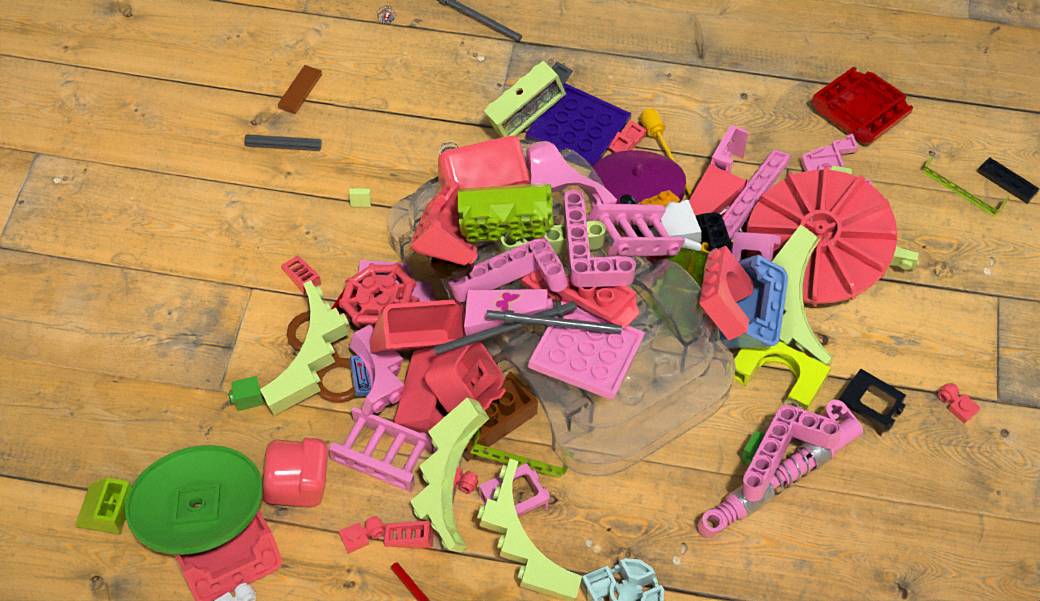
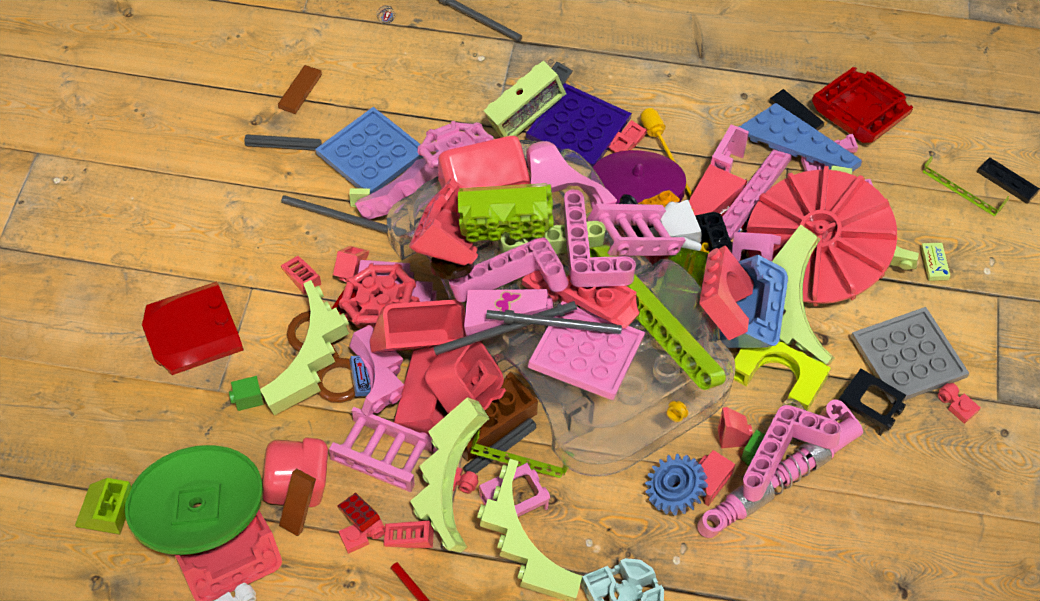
none -> red wedge [142,281,244,375]
none -> dark orange tile [279,468,316,536]
none -> dark grey bar [281,195,407,238]
none -> medium blue plate [315,107,423,194]
none -> coral slope [333,246,369,281]
none -> red tile [337,492,380,532]
none -> bright pink arch [355,158,438,219]
none -> bright pink plate [417,120,494,169]
none -> dark grey axle [464,418,536,474]
none -> lime beam [589,245,726,390]
none -> medium blue gear [645,454,708,516]
none -> yellow plate [667,401,689,422]
none -> coral slope [698,450,736,506]
none -> coral slope [717,407,752,448]
none -> medium blue wing [739,103,862,172]
none -> black tile [769,89,825,130]
none -> light grey plate [851,307,969,405]
none -> yellowish green tile [921,243,950,281]

